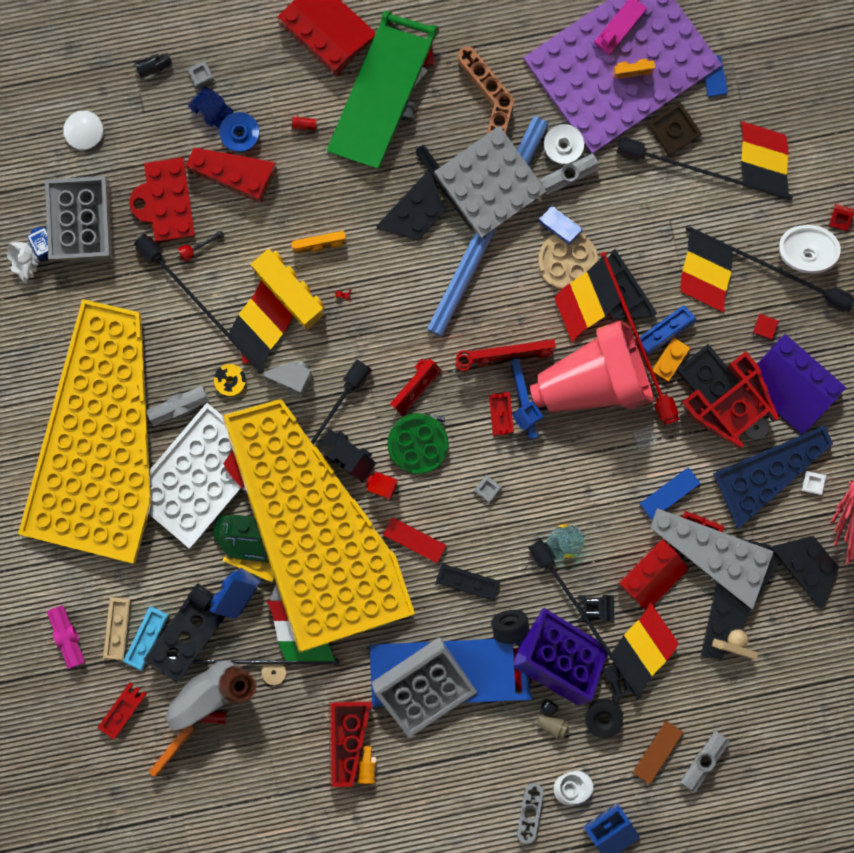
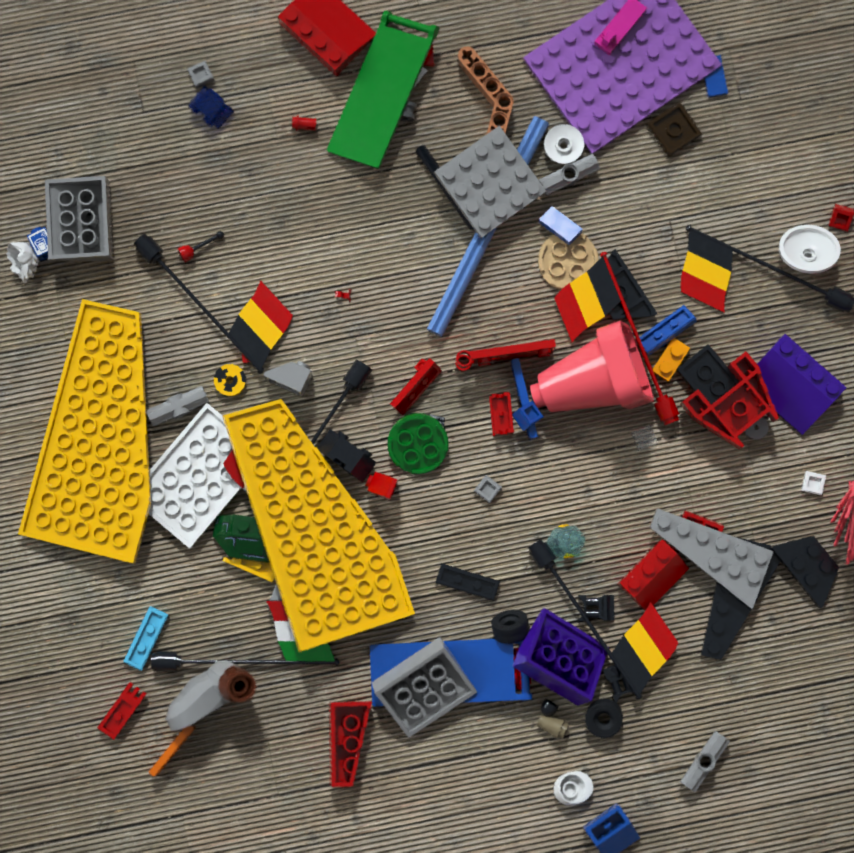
dark pink piece [46,605,86,669] -> none
white dish [64,111,104,151] -> none
tan tile [103,597,131,661] -> none
red plate [129,157,196,243] -> none
black hinge [134,52,172,79] -> none
black hinge [143,583,225,684] -> none
red wedge [185,147,277,203] -> none
red pin [201,711,227,725] -> none
blue slope [210,568,262,619] -> none
blue dish [219,112,259,152] -> none
yellow brick [250,248,325,330] -> none
tan wheel [261,664,286,685] -> none
light orange hinge [291,231,346,252] -> none
light orange hinge [357,746,376,784] -> none
black wing [376,170,445,241] -> none
red tile [383,517,446,563] -> none
light grey beam [517,783,543,844] -> none
light orange plate [612,59,655,79] -> none
flag [616,121,793,202] -> none
dark orange tile [632,720,683,784] -> none
blue tile [639,467,700,520] -> none
tan tile [712,629,758,660] -> none
dark blue wing [713,425,833,530] -> none
red tile [752,314,779,340] -> none

